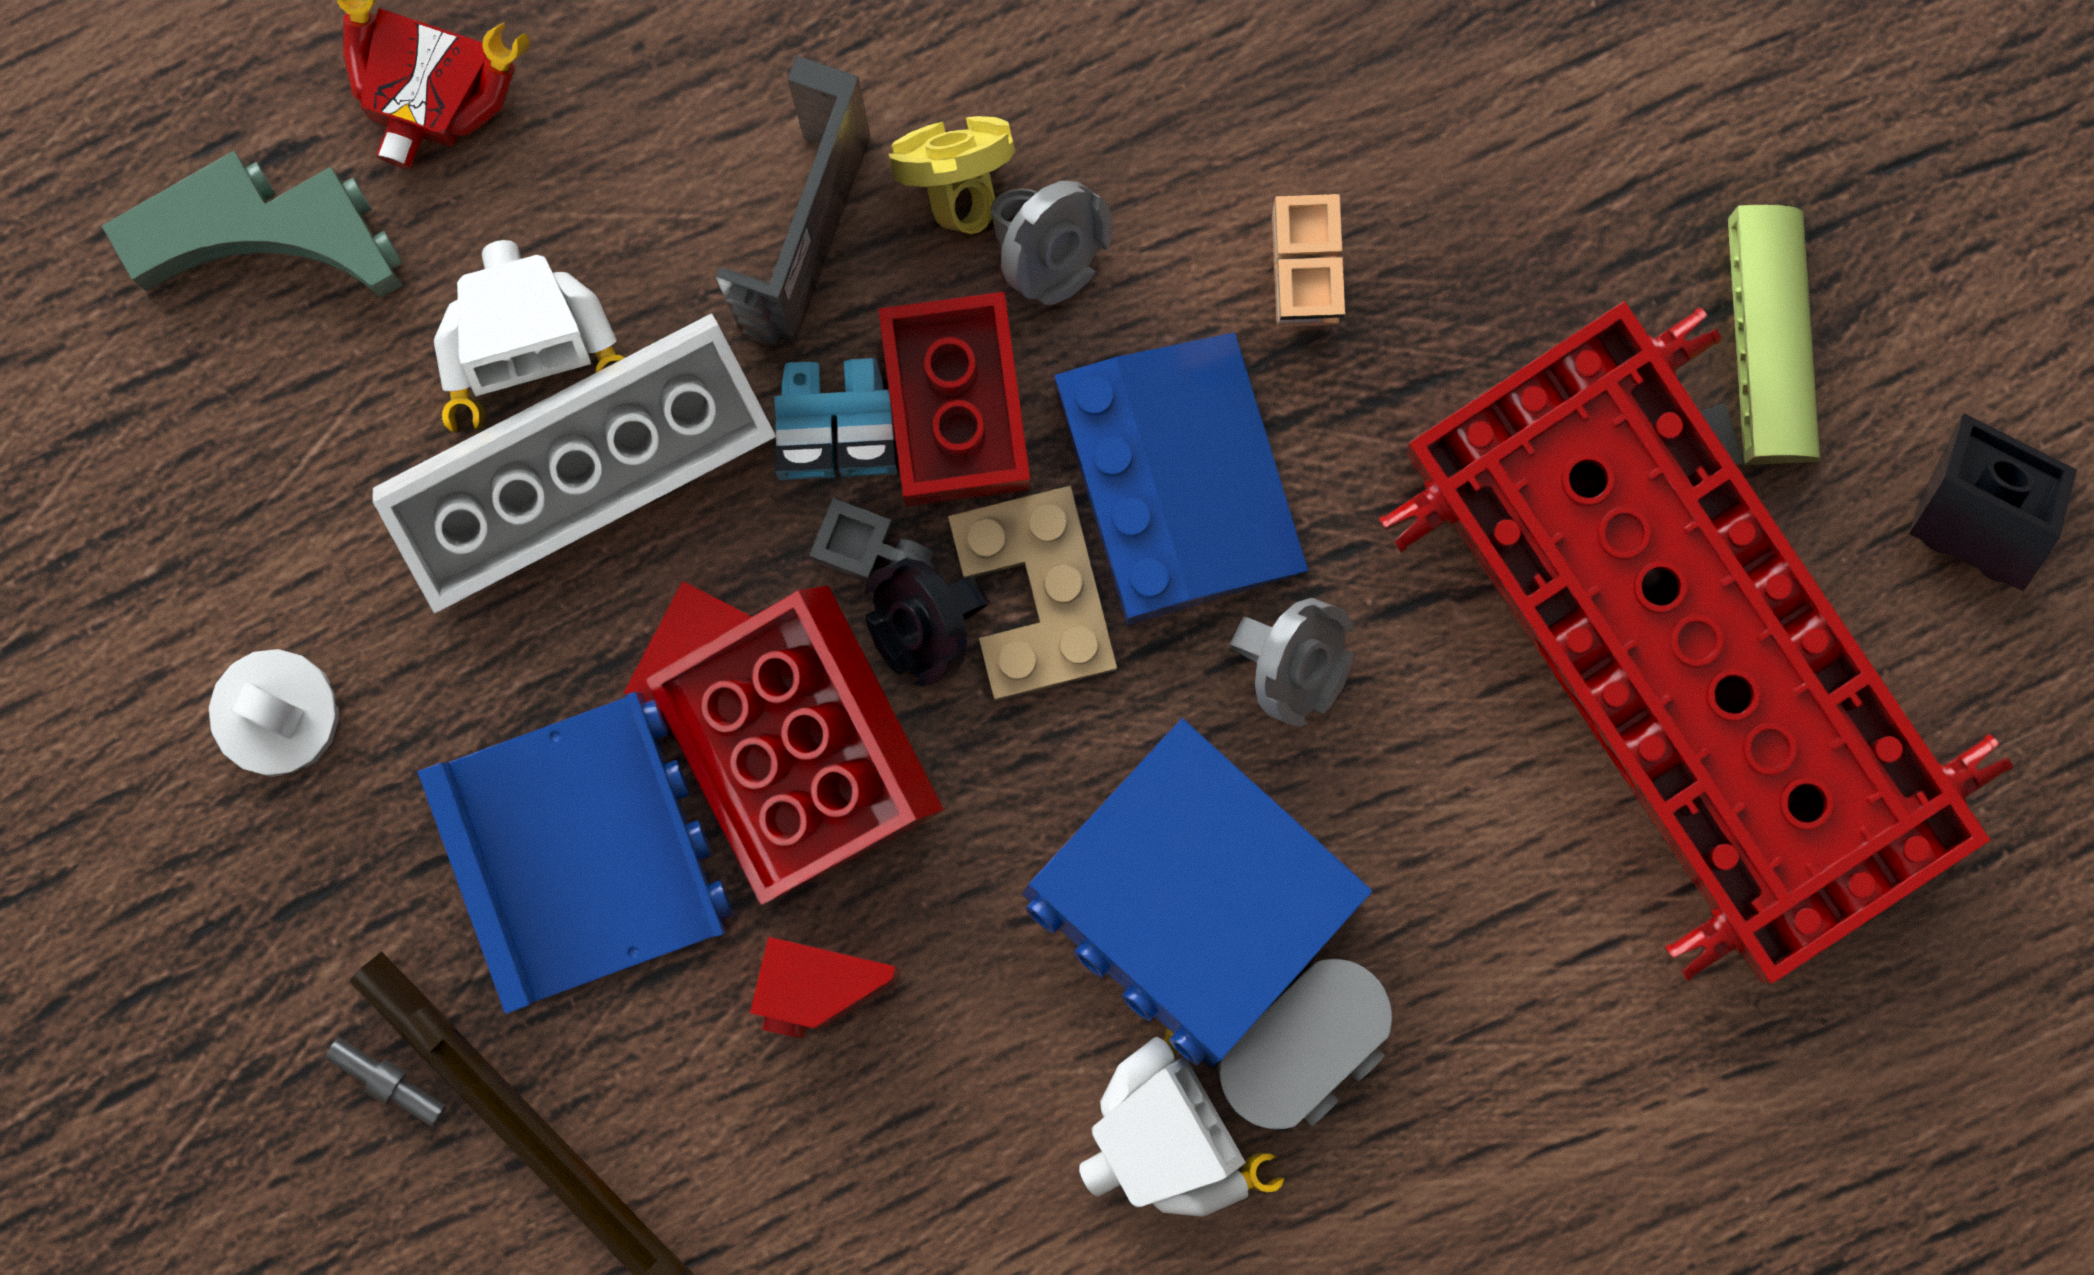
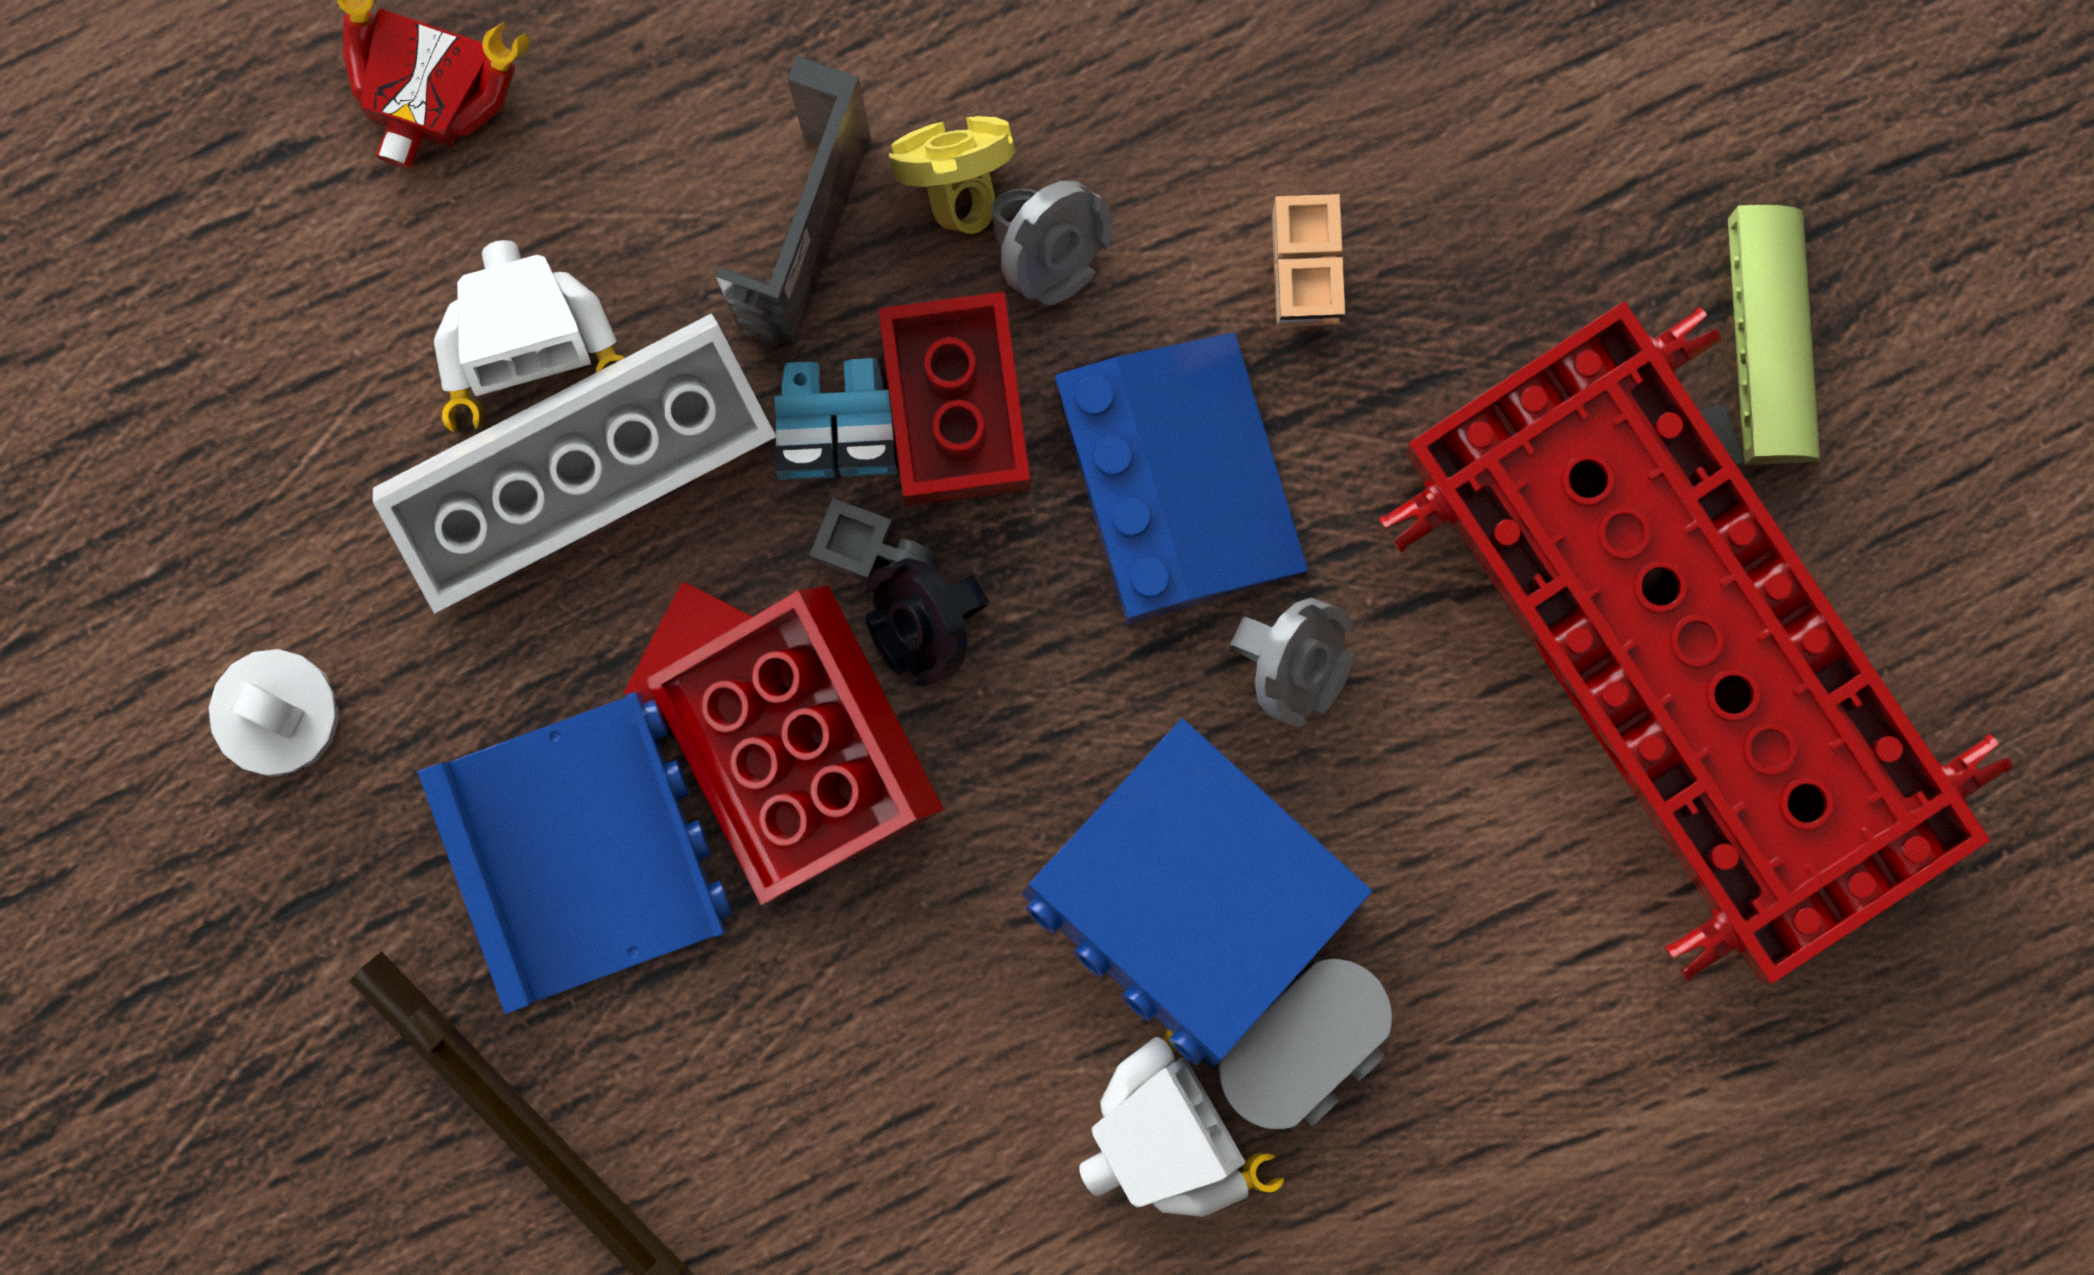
sand green arch [102,151,403,298] -> none
flat silver bar [325,1037,446,1127] -> none
red slope [750,937,901,1038] -> none
tan plate [948,485,1117,701] -> none
black slope [1909,413,2077,592] -> none

